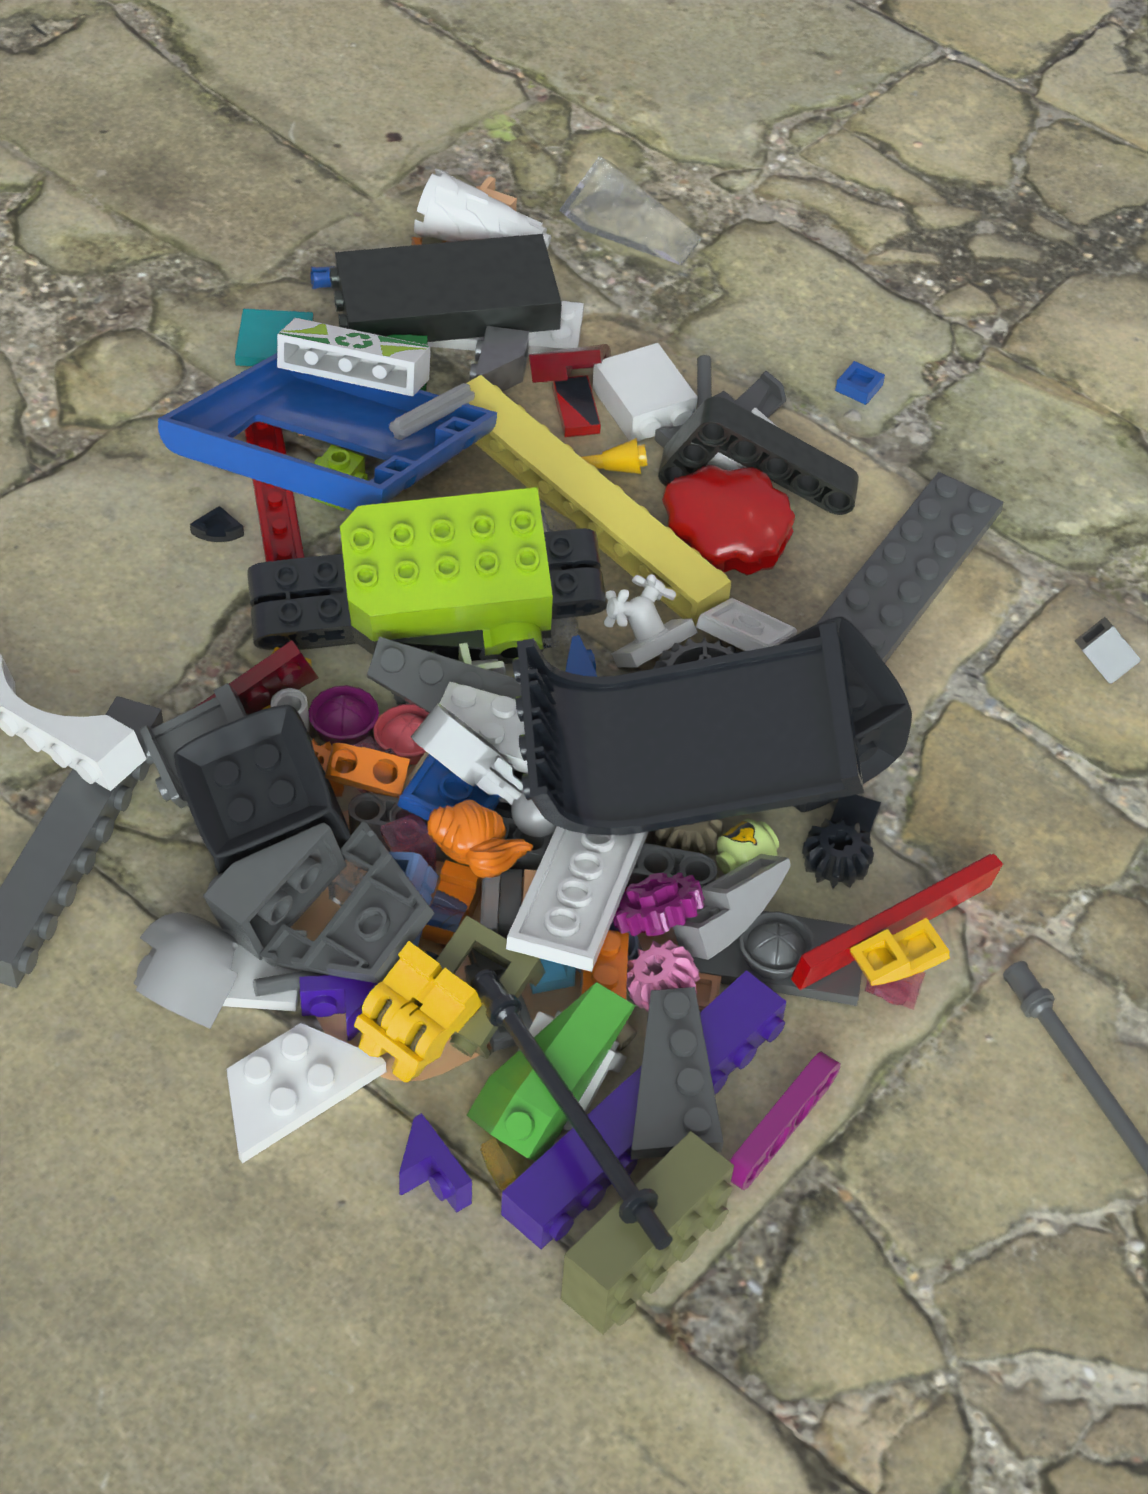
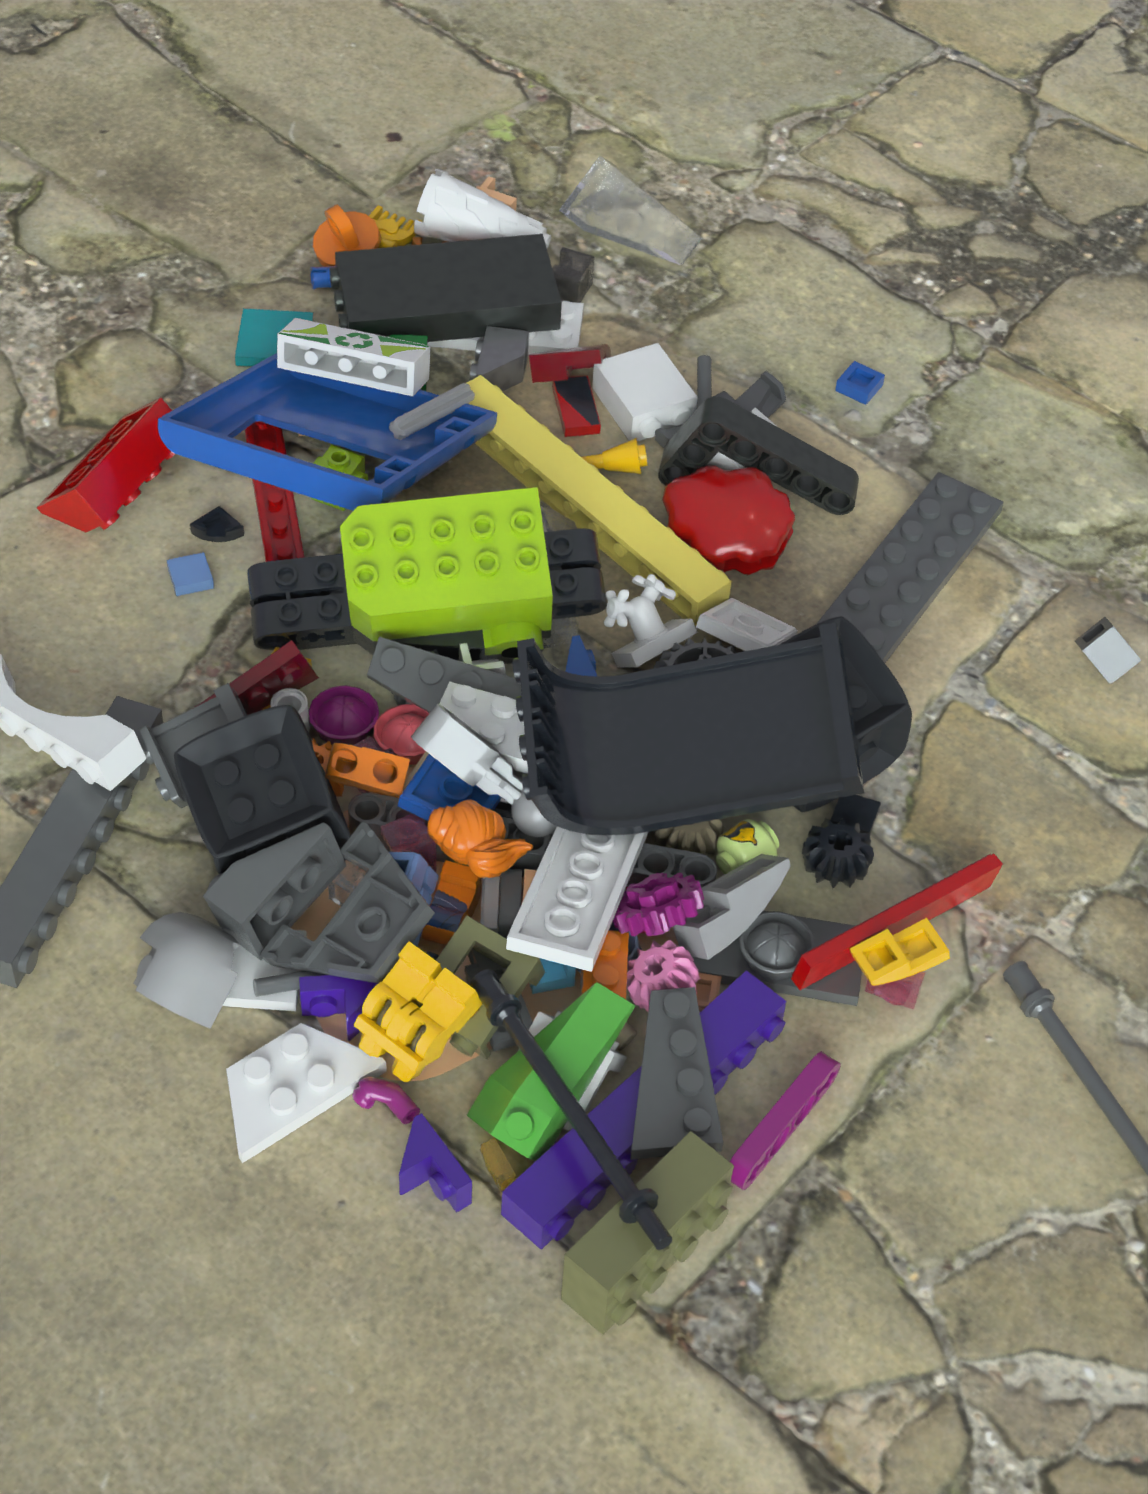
none -> red slope [37,397,176,533]
none -> medium blue tile [166,552,214,596]
none -> orange tile [313,204,382,267]
none -> magenta arm [352,1076,420,1124]
none -> yellow piece [369,205,422,248]
none -> clear smoke brick [552,247,594,303]

